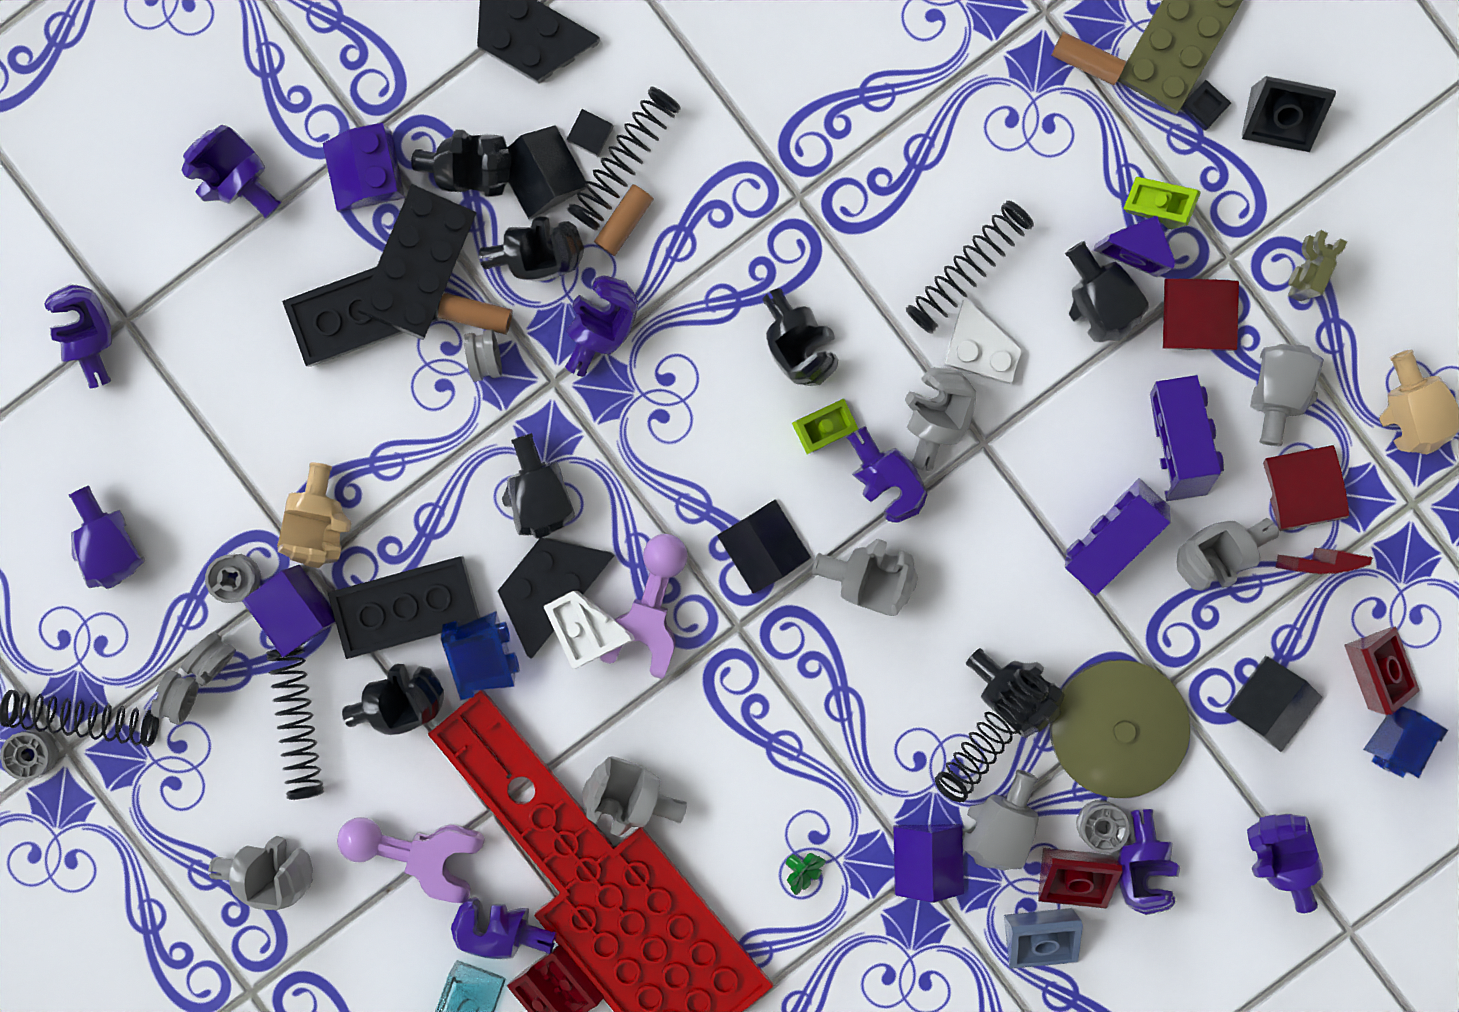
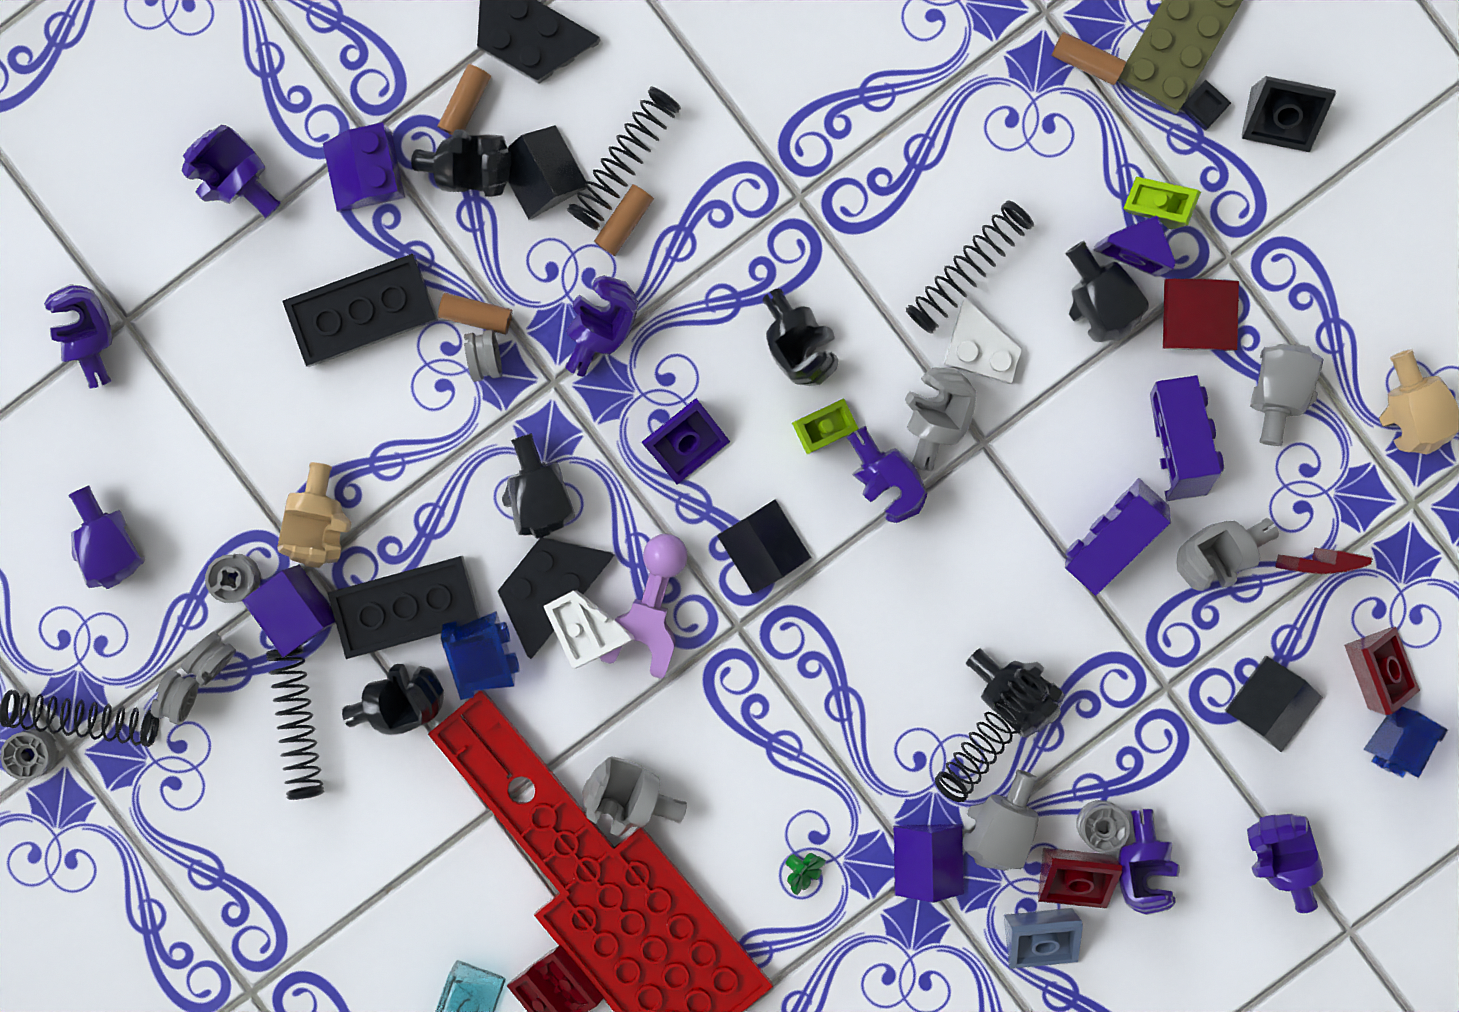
light grey piece [208,836,313,910] -> none
lavender piece [337,817,485,903] -> none
black plate [358,184,477,340] -> none
dark purple piece [451,897,557,959] -> none
black piece [479,216,585,282] -> none
black tile [566,109,614,157] -> none
light grey piece [812,539,918,616] -> none
olive dish [1049,659,1190,798] -> none
dark red slope [1263,445,1350,531] -> none
olive plate [1288,230,1347,301] -> none
none -> medium nougat piece [437,64,491,135]
none -> dark purple slope [641,398,731,484]

